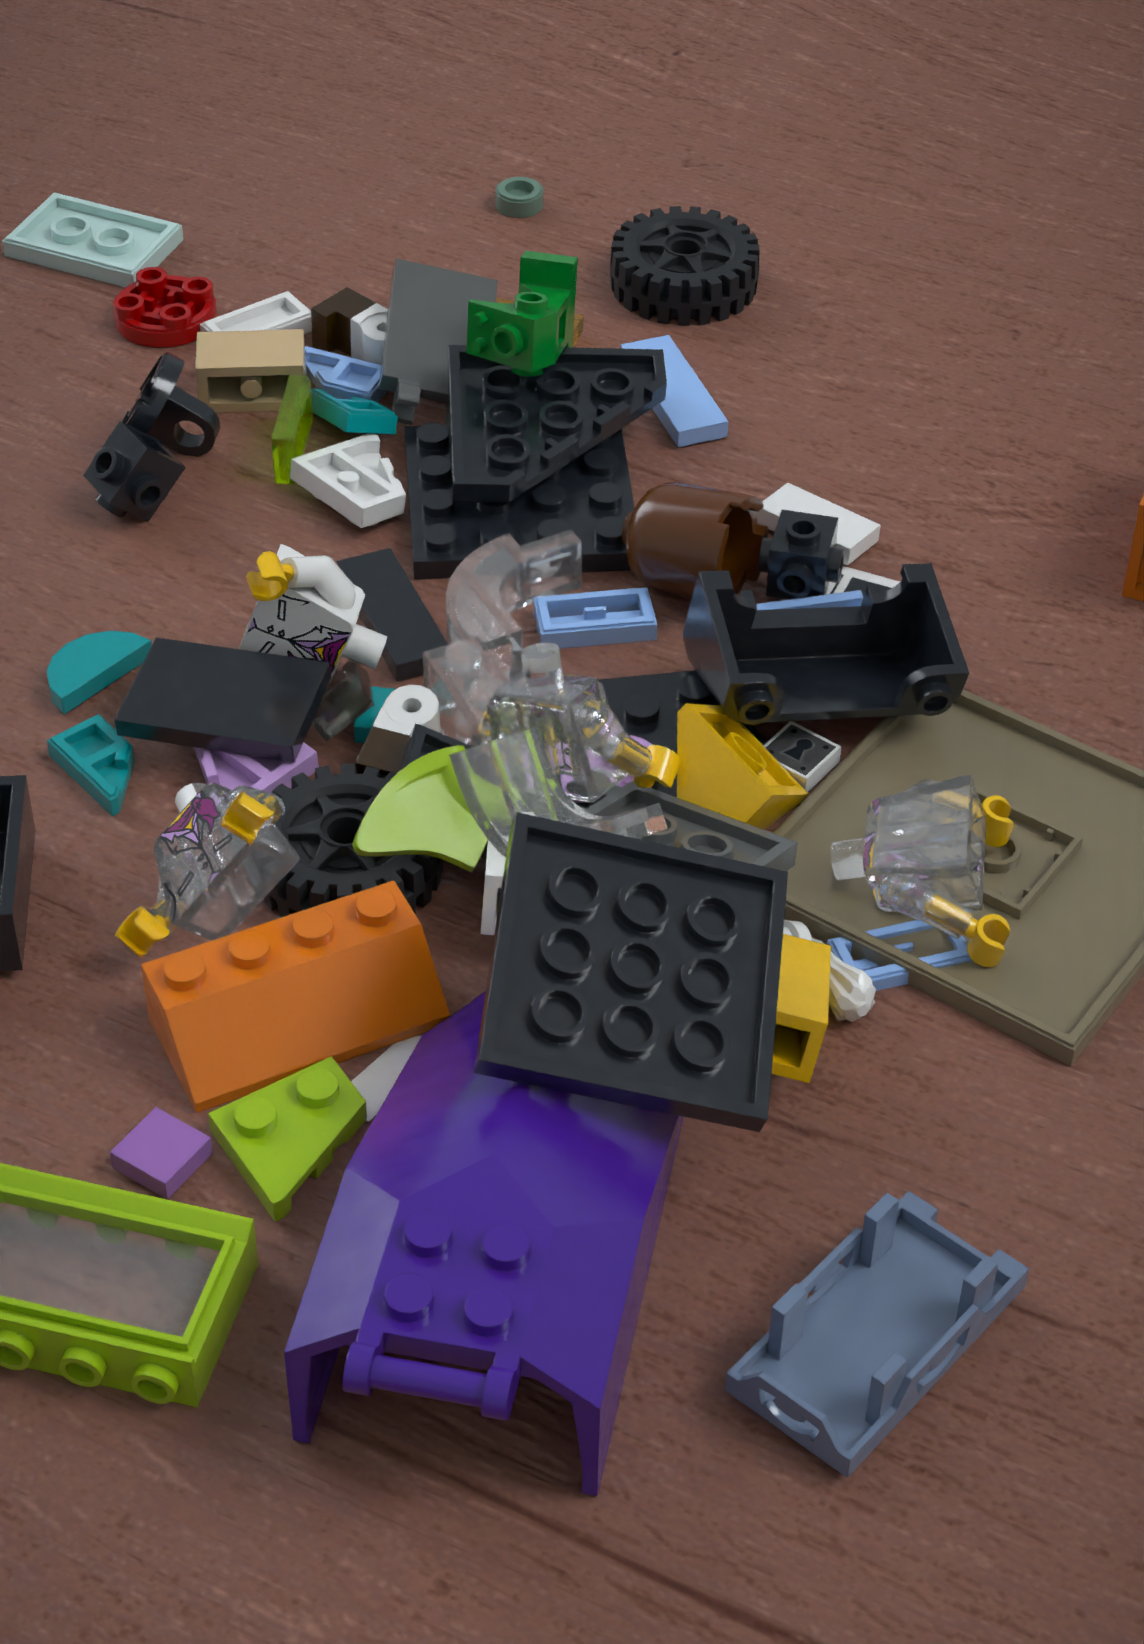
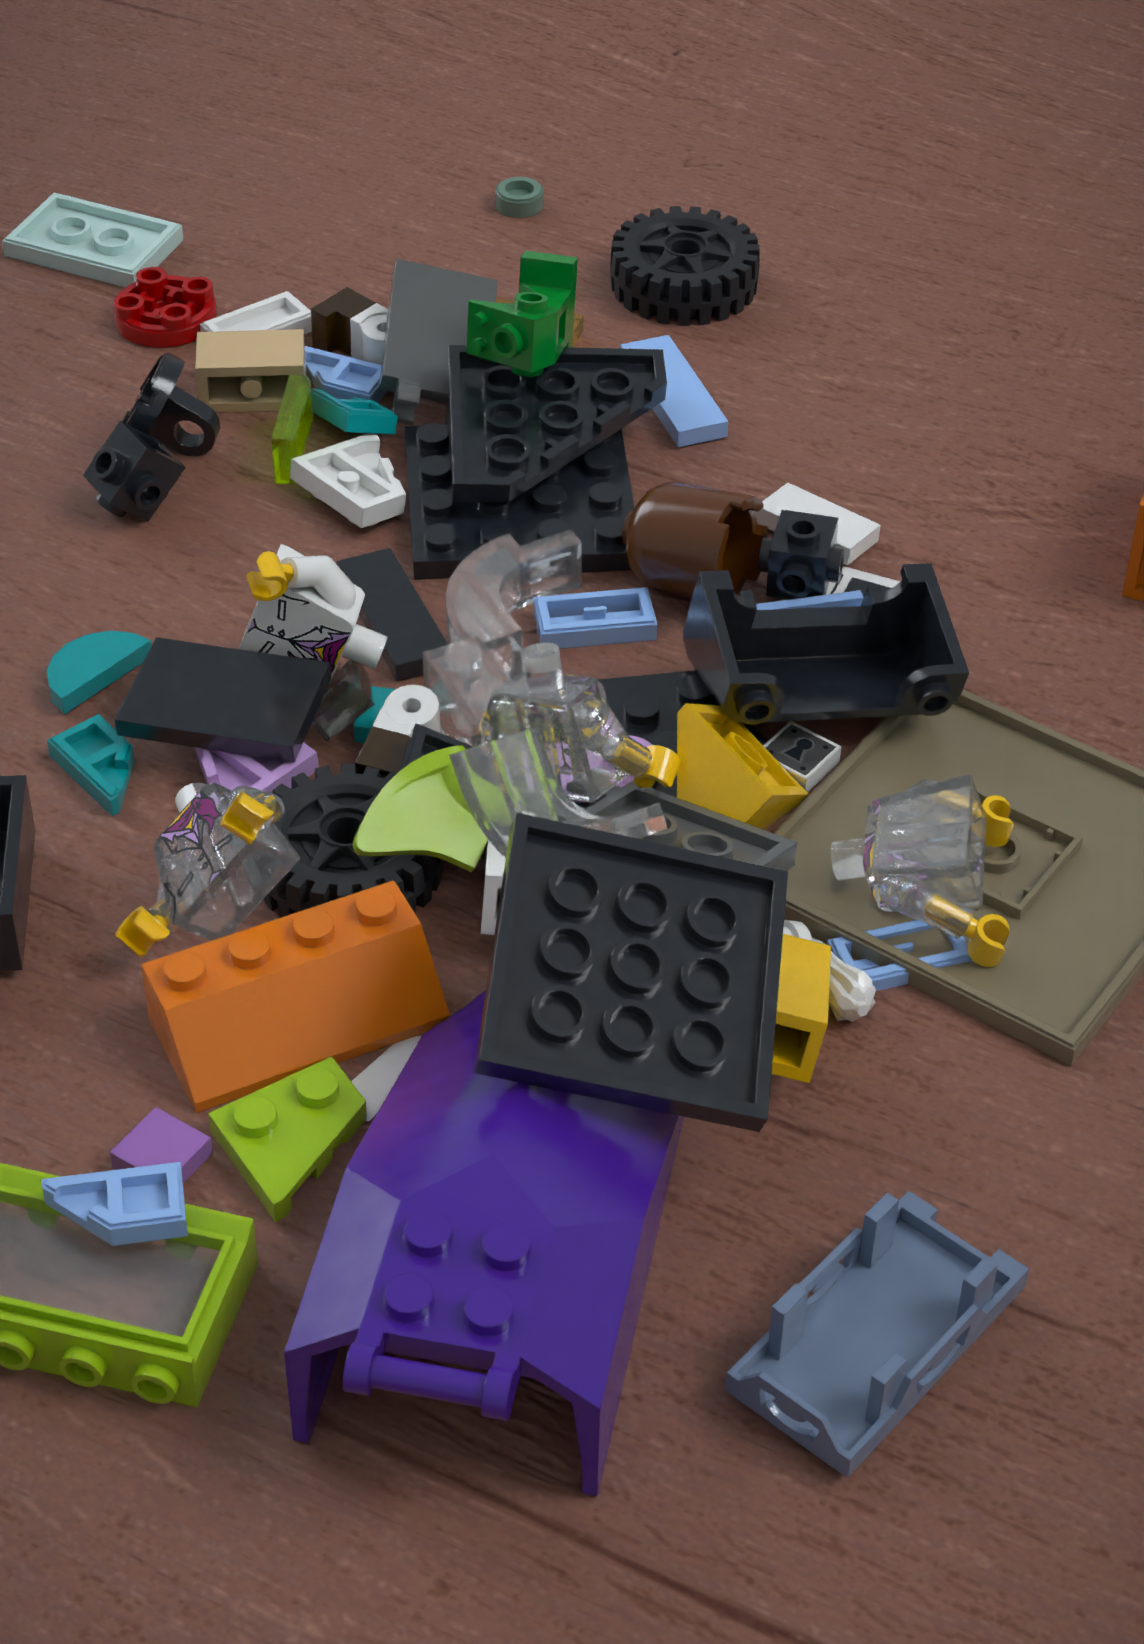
none -> light blue tile [42,1162,188,1246]

